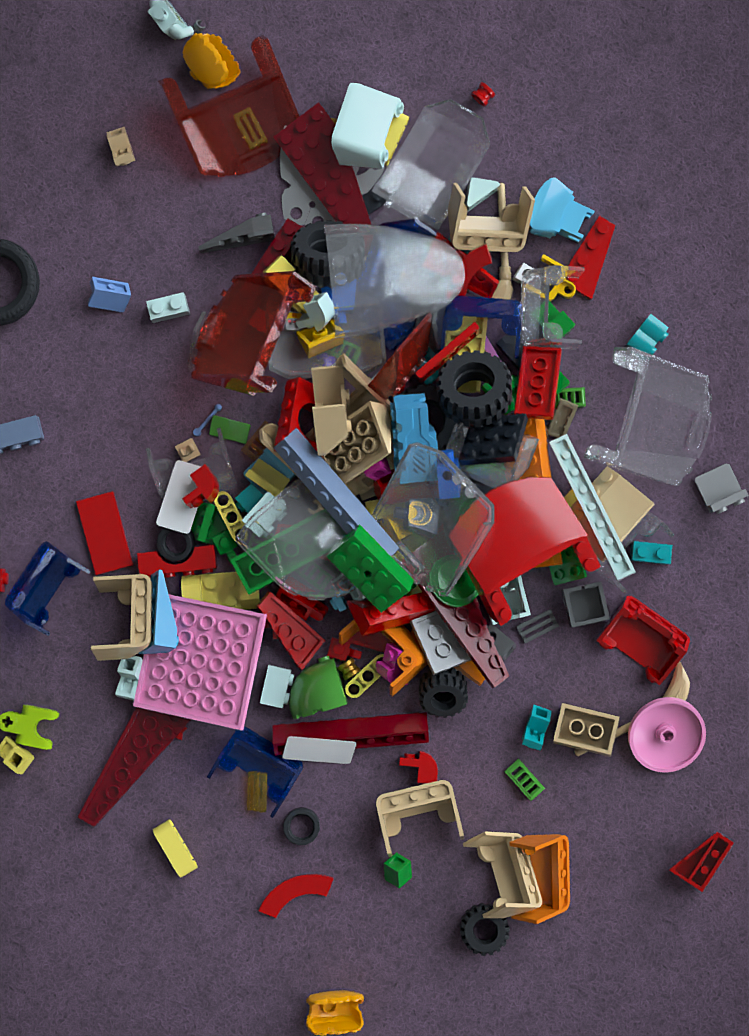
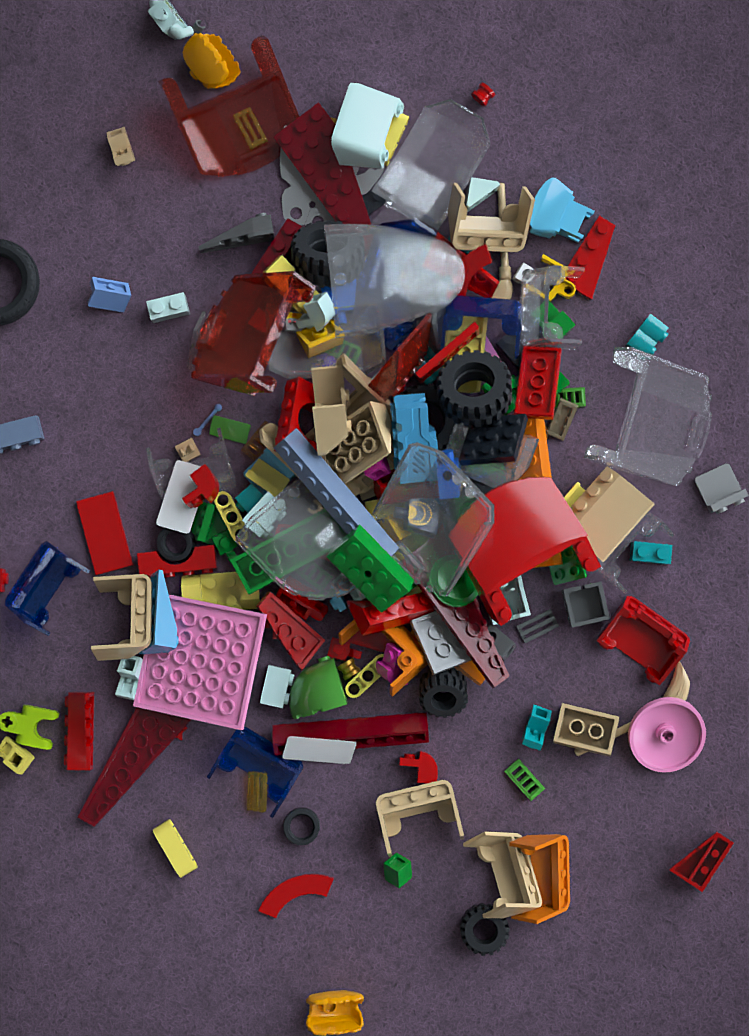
light aqua plate [549,434,636,581] -> none
none -> red wedge [64,692,94,770]

